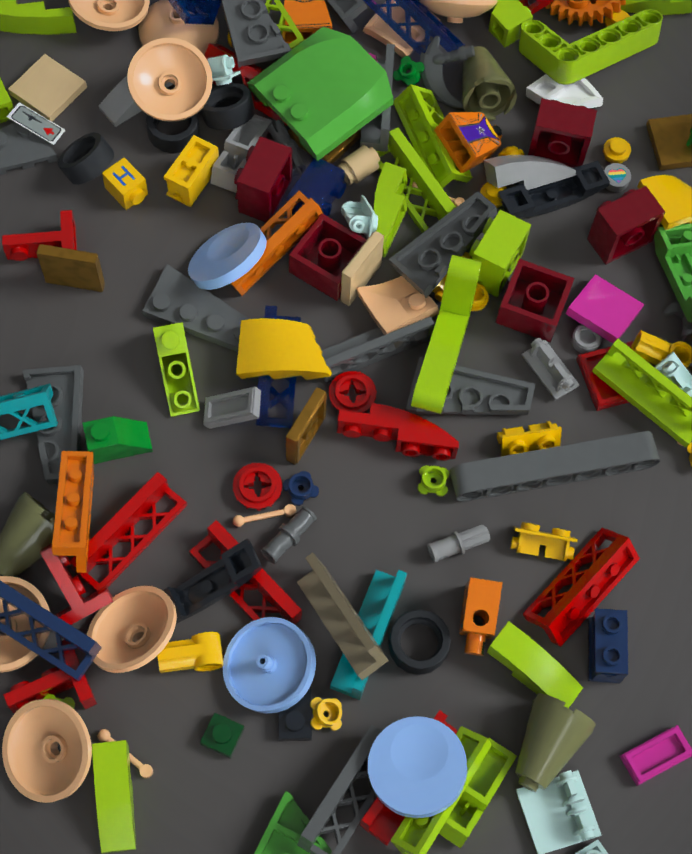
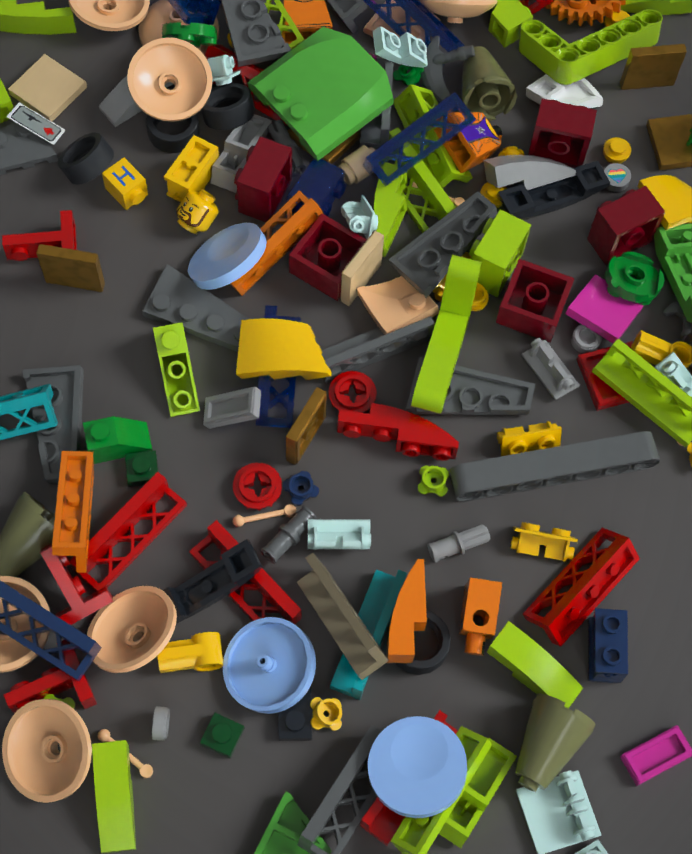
none -> dark green plate [125,450,158,487]
none -> light grey tile [152,706,170,741]
none -> green plate [162,22,217,48]
none -> yellow head [176,189,219,234]
none -> light aqua hinge [308,519,371,550]
none -> clear blue fence [363,92,476,187]
none -> light aqua slope [373,26,428,68]
none -> orange slope [386,559,427,663]
none -> green plate [605,252,664,306]
none -> pearl gold tile [620,44,687,90]

